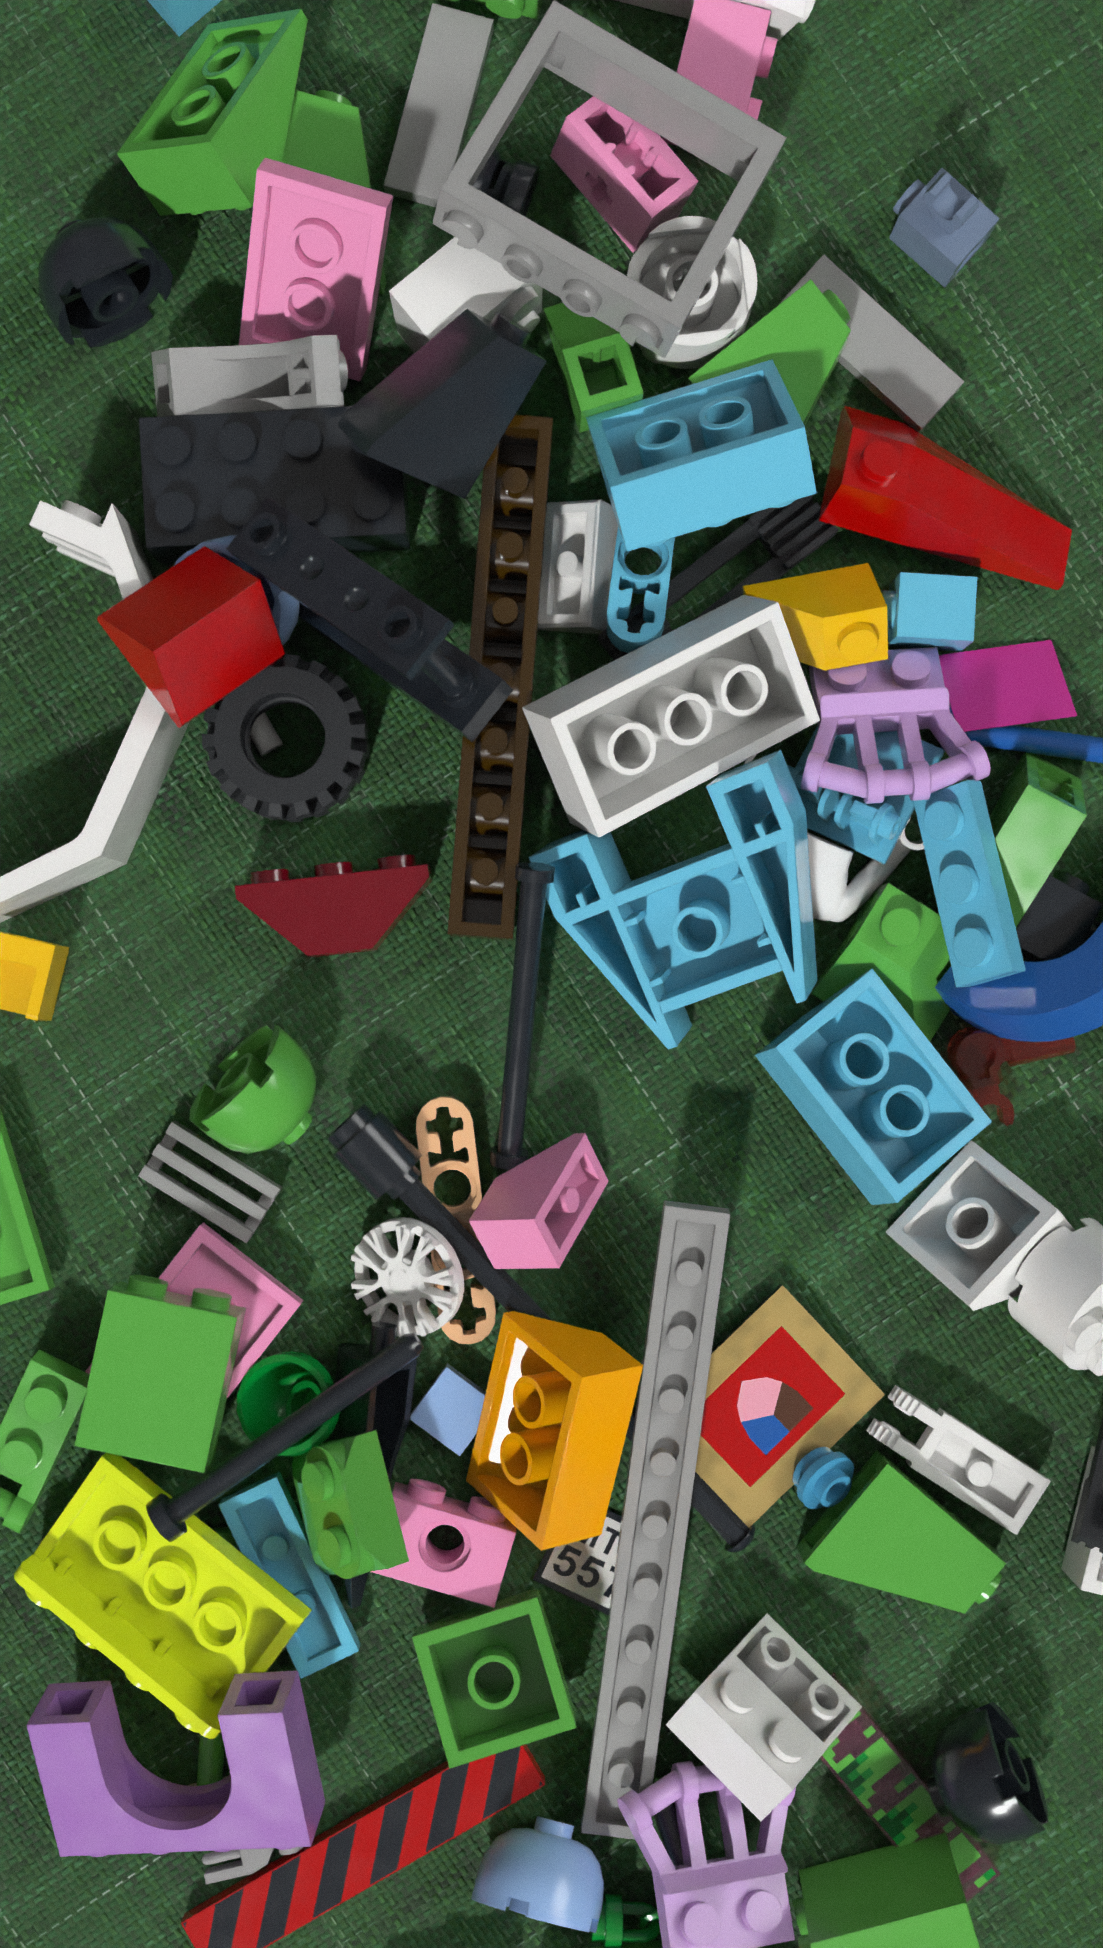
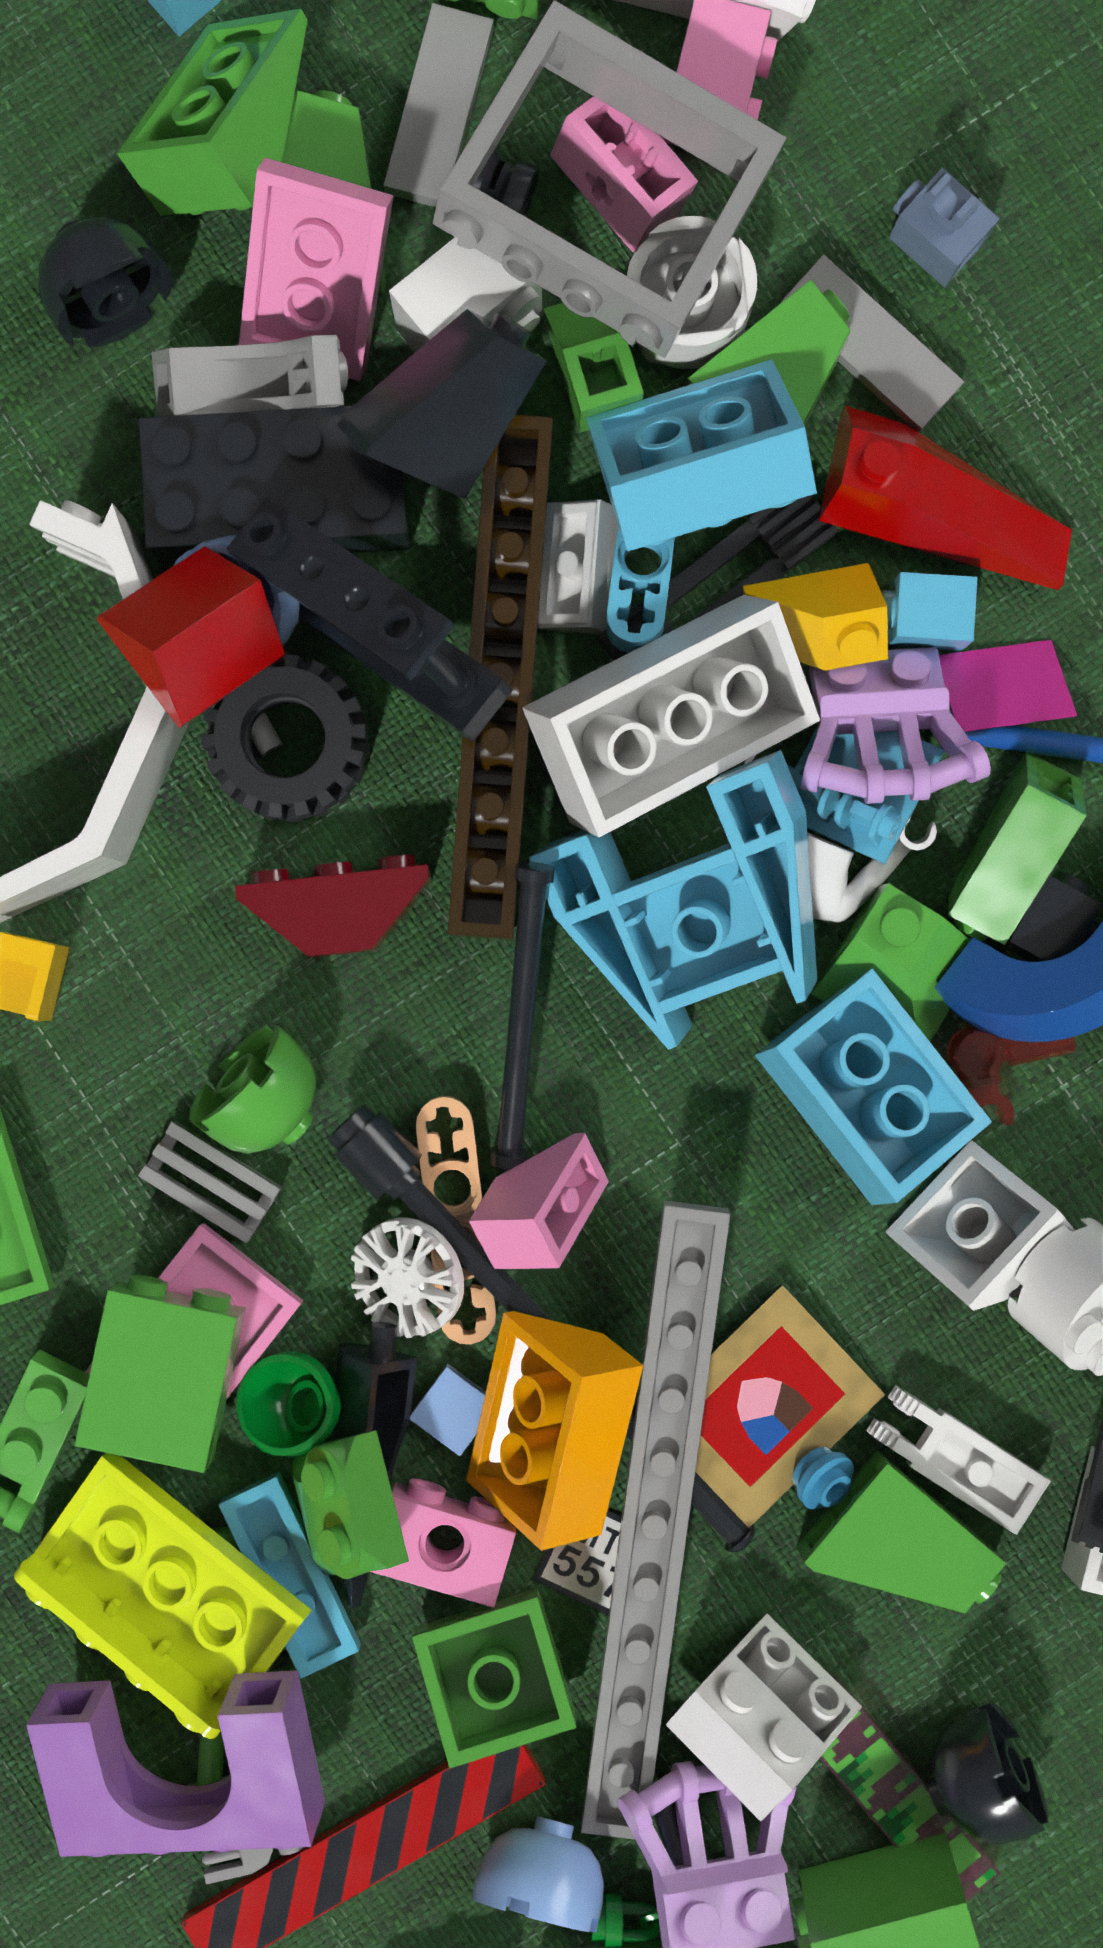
black bar [146,1333,424,1542] -> none
medium azure plate [913,780,1026,988] -> none

